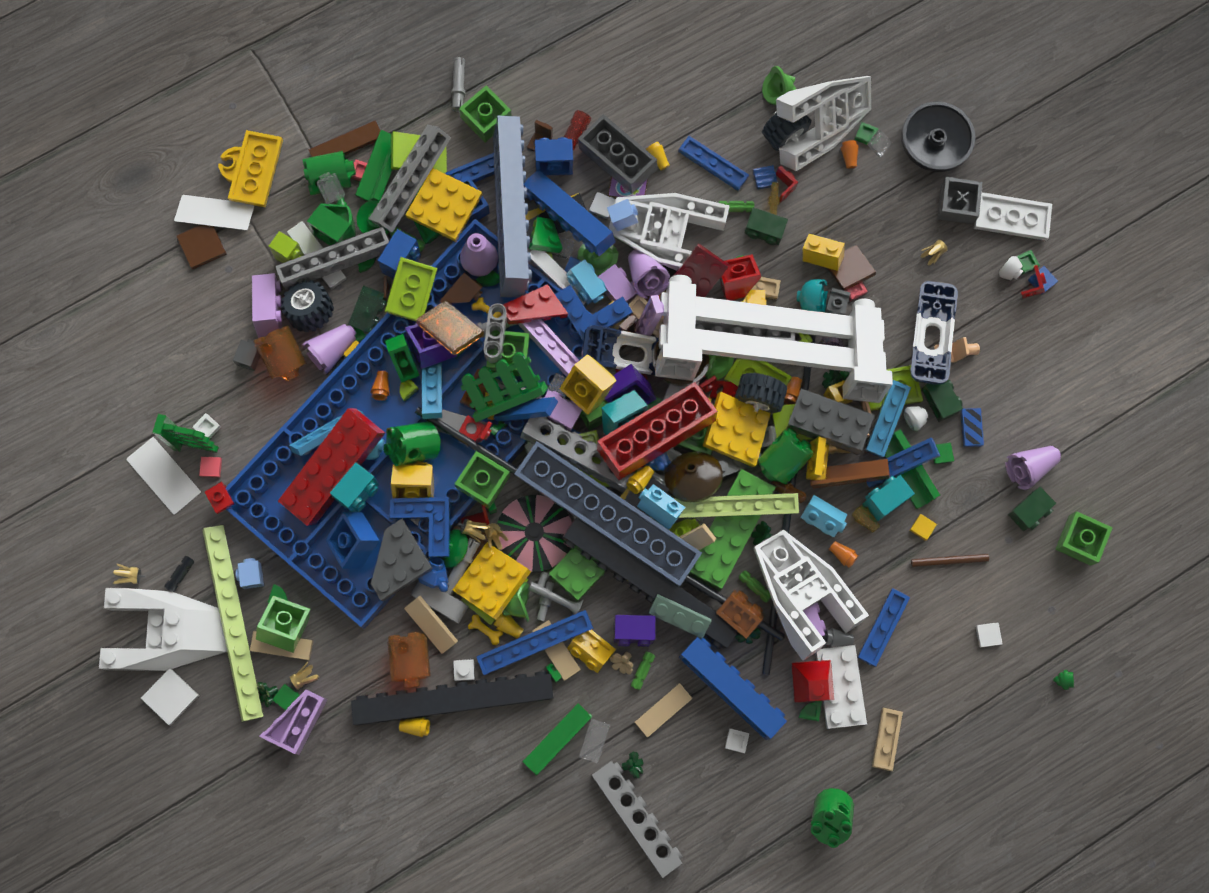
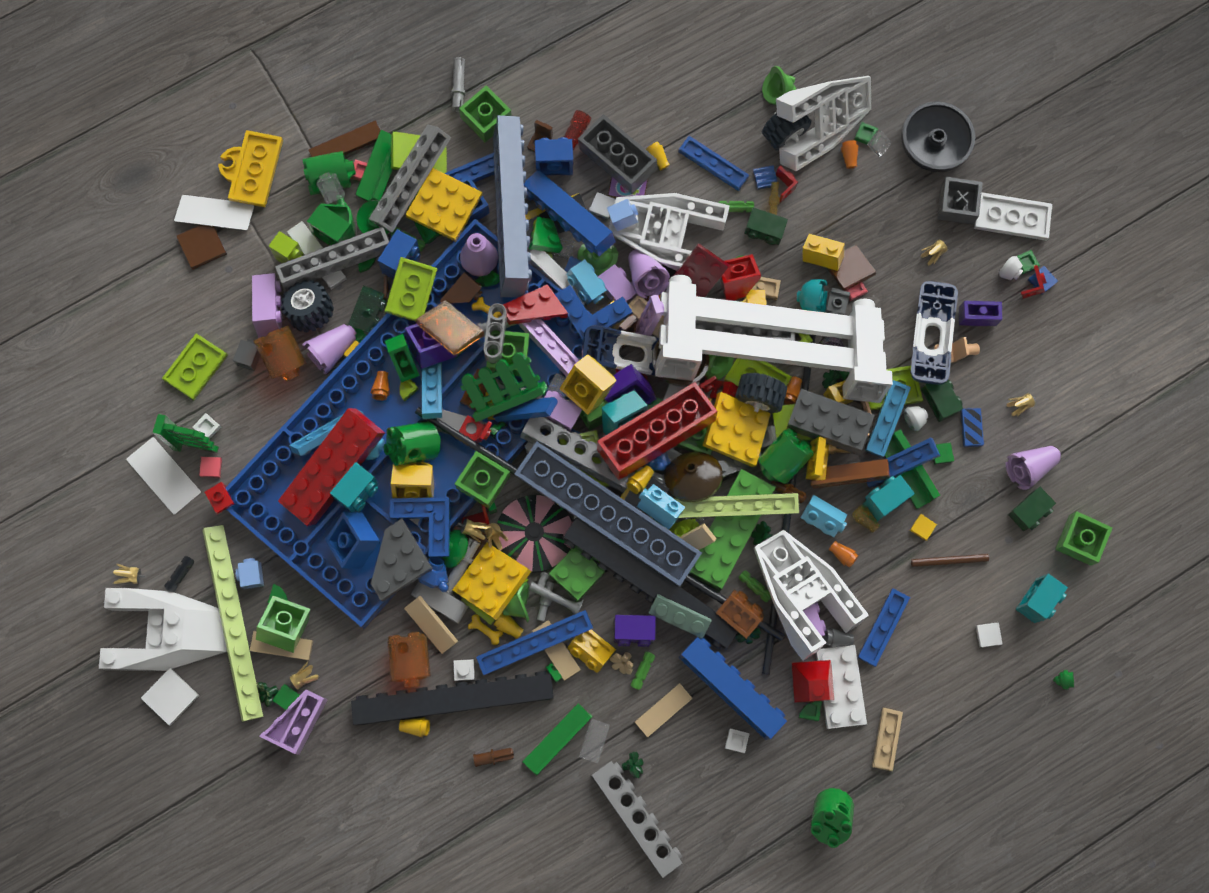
none -> lime tile [162,333,228,401]
none -> reddish brown axle [473,748,514,767]
none -> dark purple brick [959,301,1002,326]
none -> pearl gold piece [1006,393,1036,416]
none -> teal brick [1015,573,1068,623]

